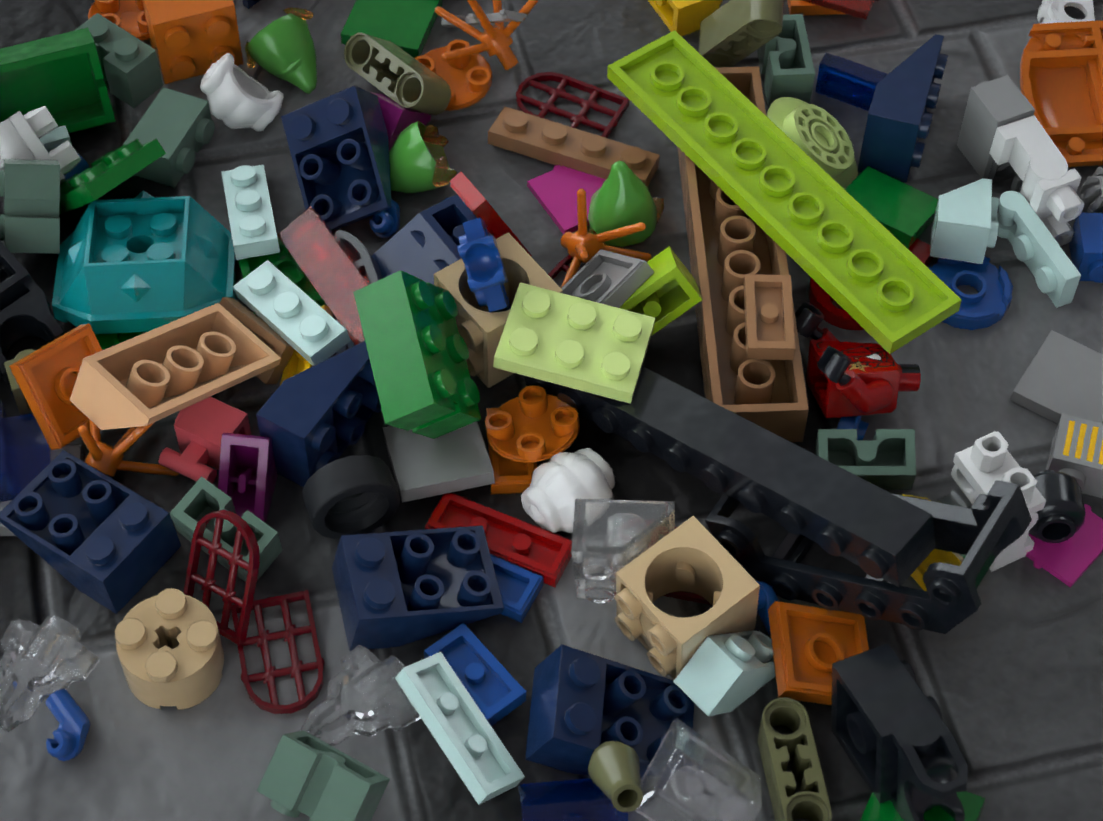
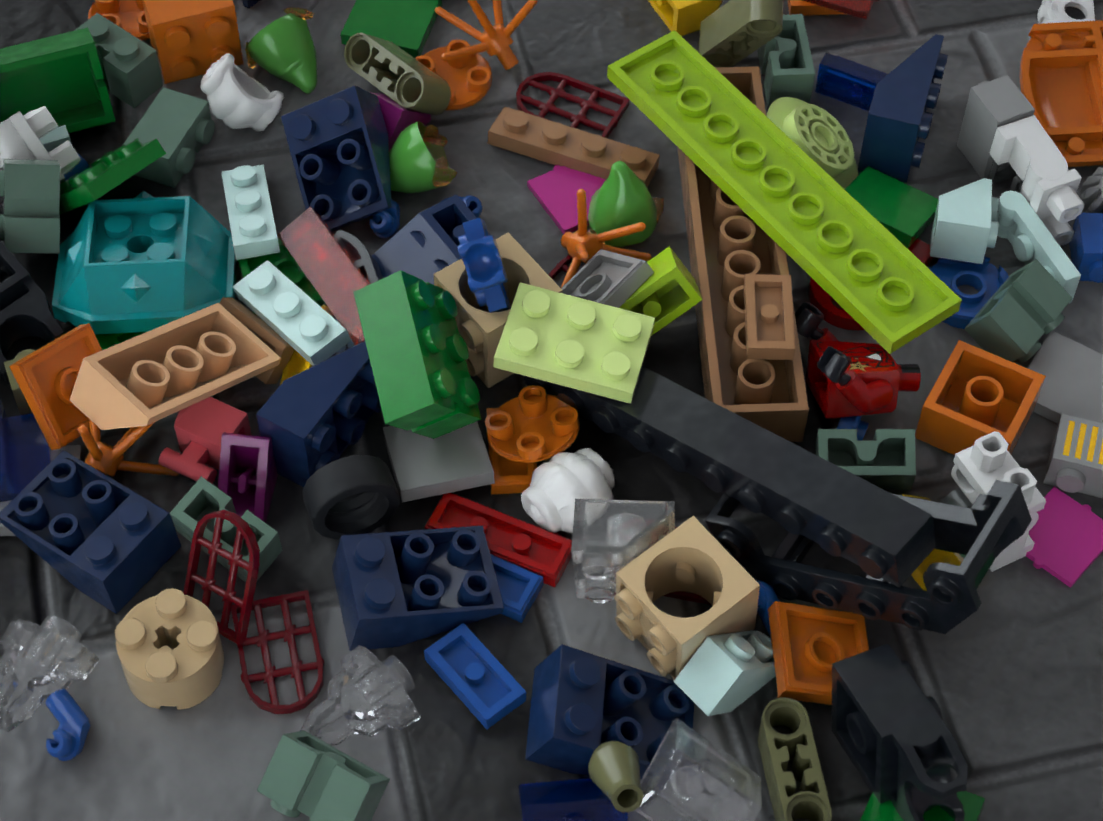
light aqua plate [395,652,525,805] -> none
light grey piece [441,10,527,28] -> none
red tile [449,171,532,256] -> none
black head [1029,470,1086,543] -> none
none -> orange brick [915,340,1046,455]
none -> sand green brick [965,259,1073,363]

